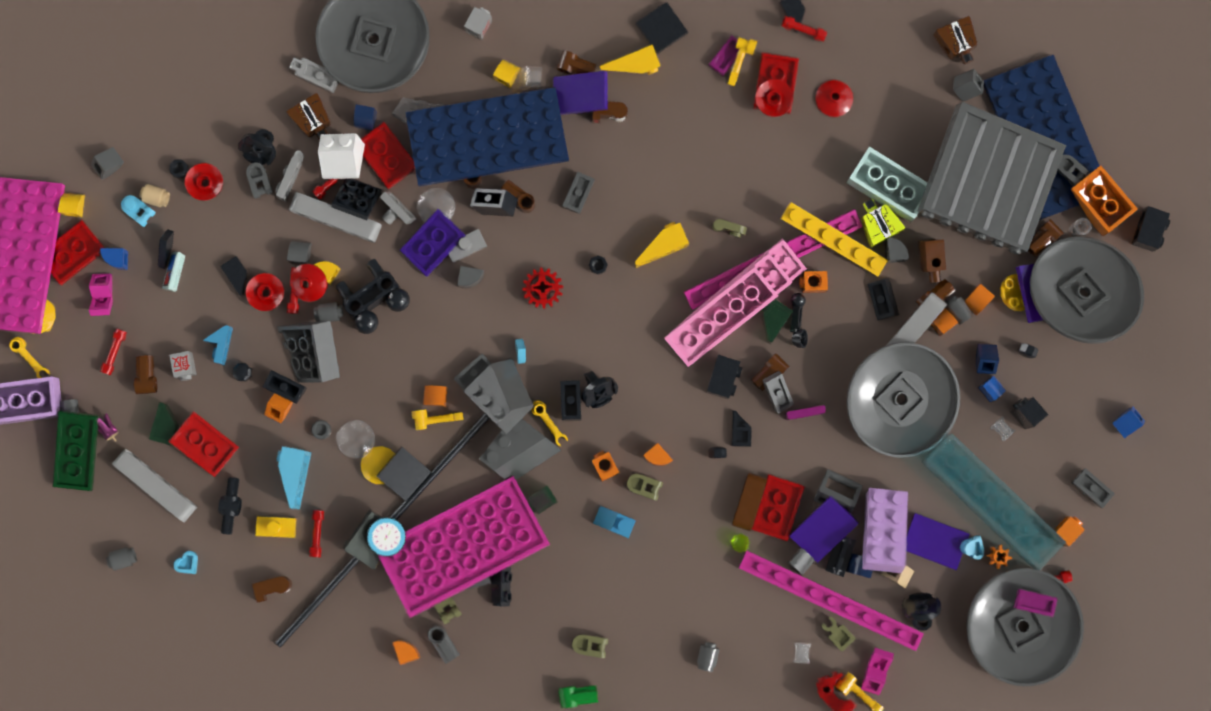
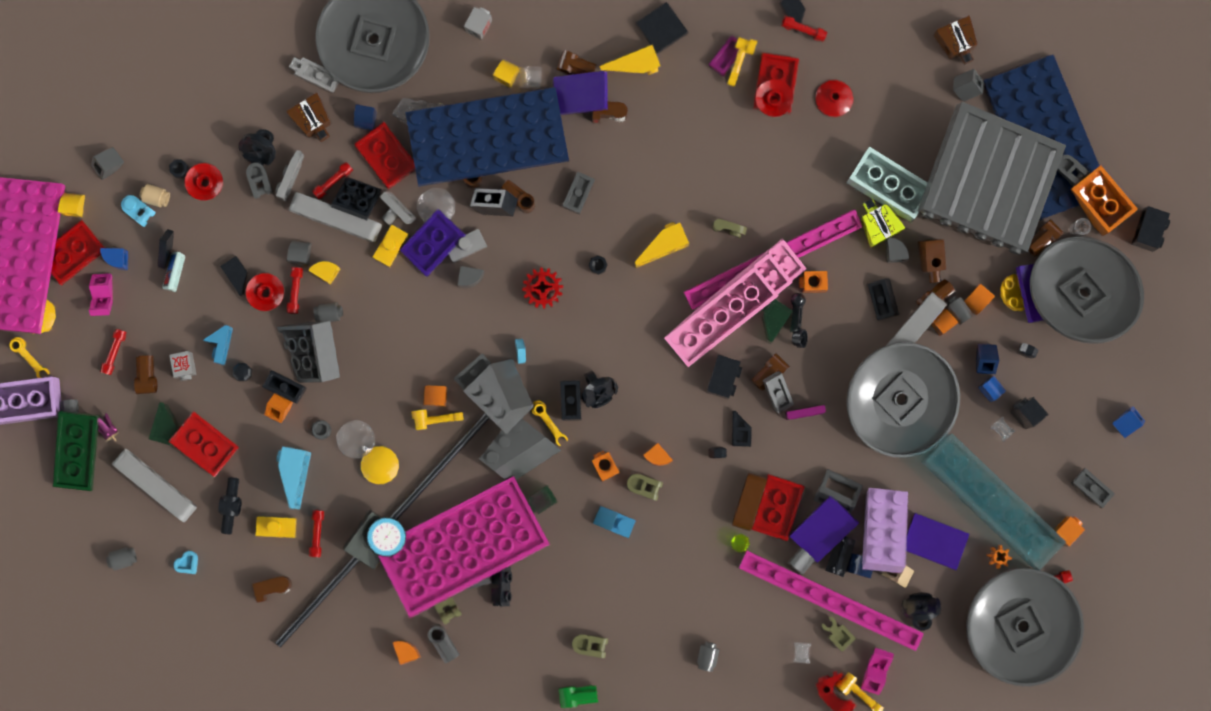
red dish [290,264,327,302] -> none
white slope [318,133,365,179] -> none
black piece [335,259,410,334] -> none
black tile [376,446,431,501] -> none
yellow plate [780,202,888,276] -> none
medium azure tile [960,535,984,560] -> none
magenta tile [1014,589,1058,617] -> none
none -> yellow tile [373,225,409,267]

